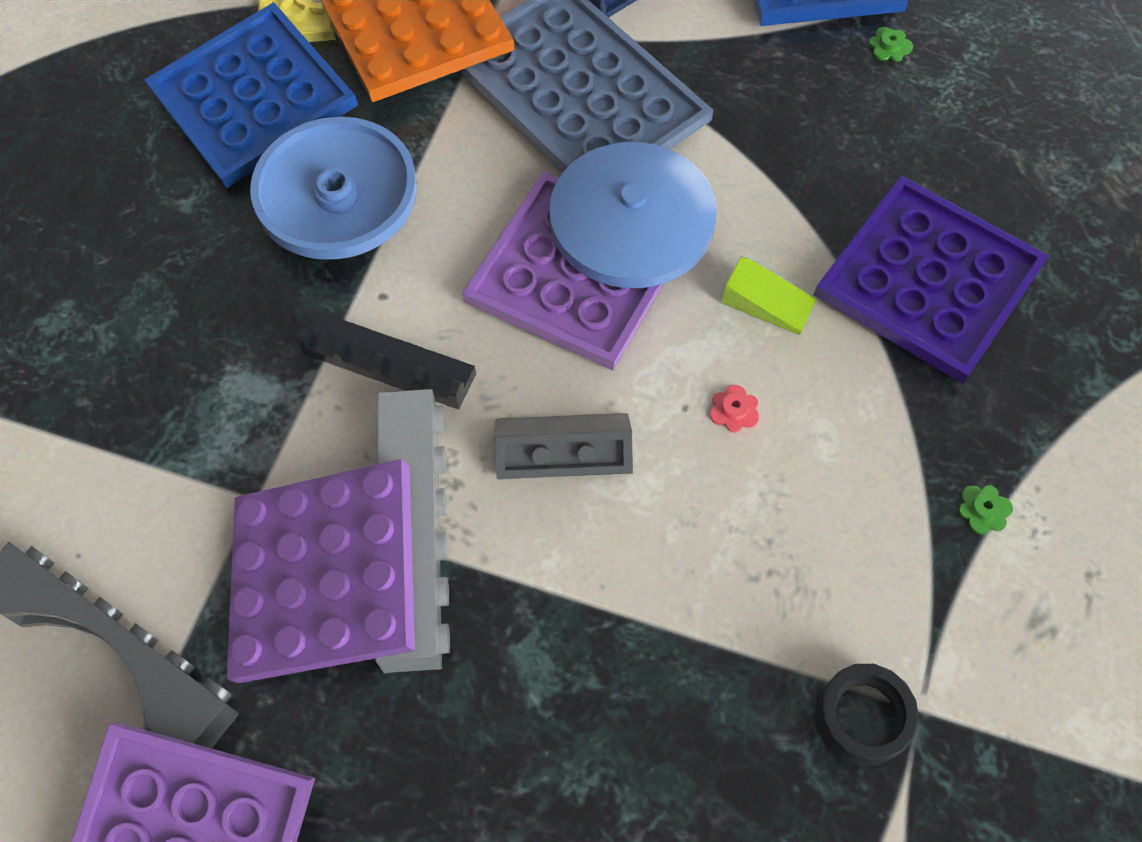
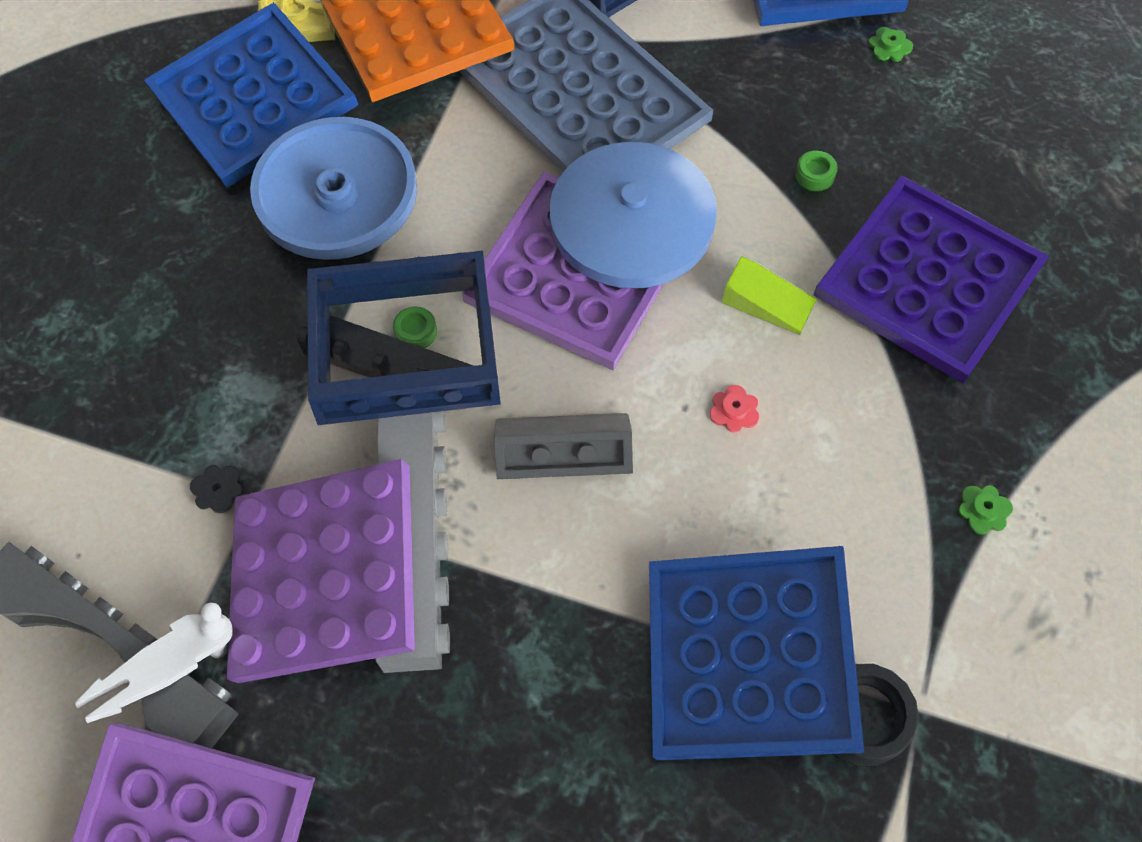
none -> white piece [75,602,233,723]
none -> black plant [190,465,243,513]
none -> dark blue window [307,250,501,425]
none -> bright green tile [393,306,437,348]
none -> blue plate [649,546,864,760]
none -> bright green tile [795,151,838,191]

